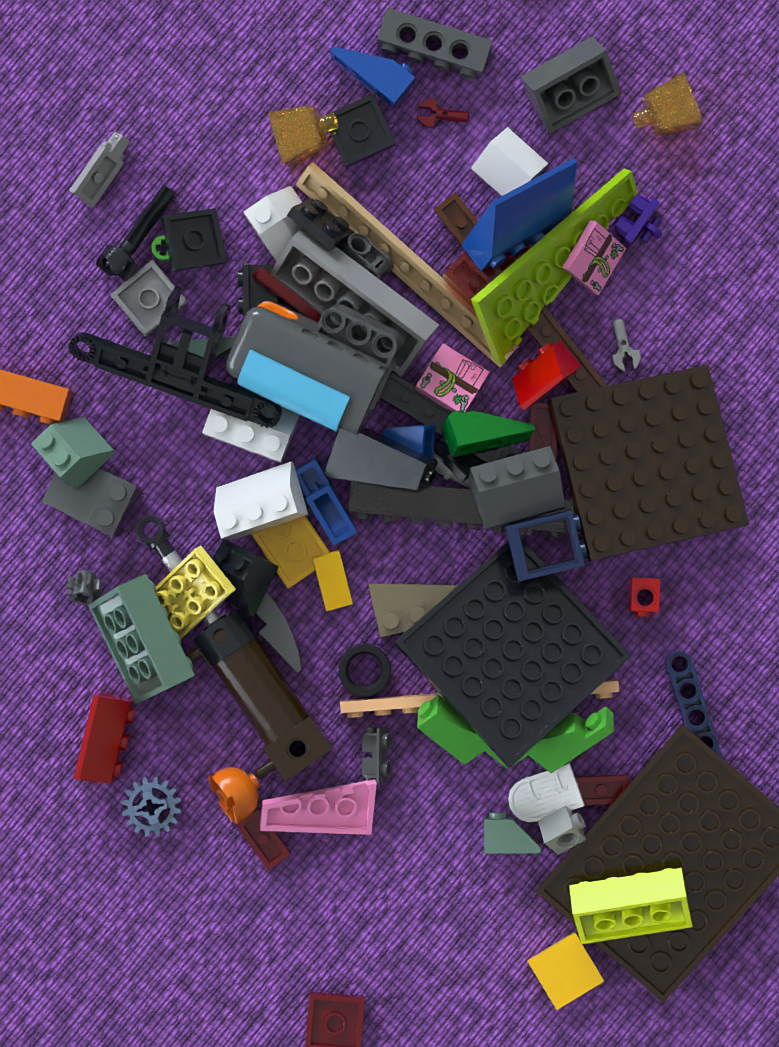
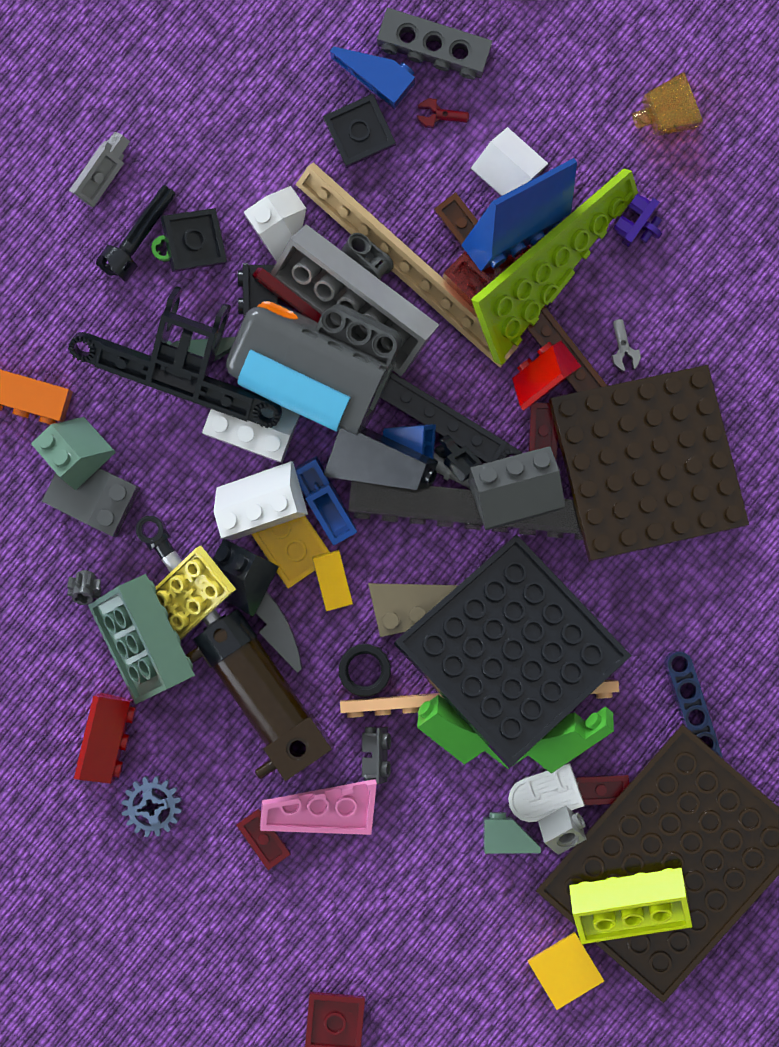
light grey tile [110,260,188,338] -> none
orange cylinder [208,767,260,824] -> none
clear yellow torso [268,106,338,167] -> none
black plate [287,199,355,250] -> none
bright pink tile [414,343,489,413] -> none
green slope [442,410,536,457] -> none
dark blue window [504,510,588,581] -> none
dark grey slope [520,36,621,134] -> none
bright pink tile [562,220,626,296] -> none
red brick [628,577,660,617] -> none

